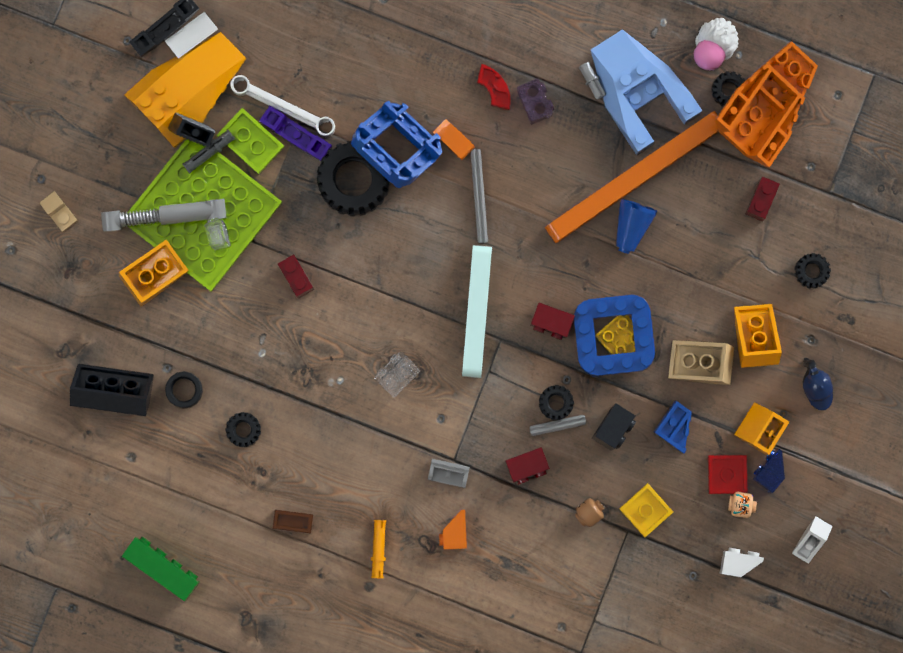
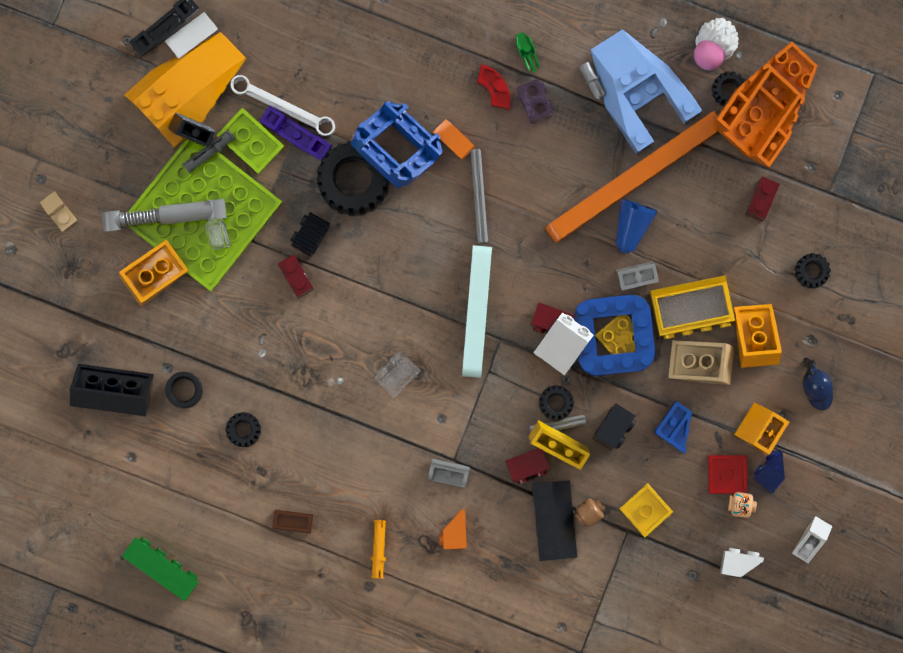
none -> black brick [290,212,331,258]
none -> green piece [516,32,540,73]
none -> yellow brick [529,420,590,470]
none -> black slope [532,480,577,561]
none -> white panel [534,313,593,375]
none -> light grey hinge [615,261,659,290]
none -> window [649,275,735,340]

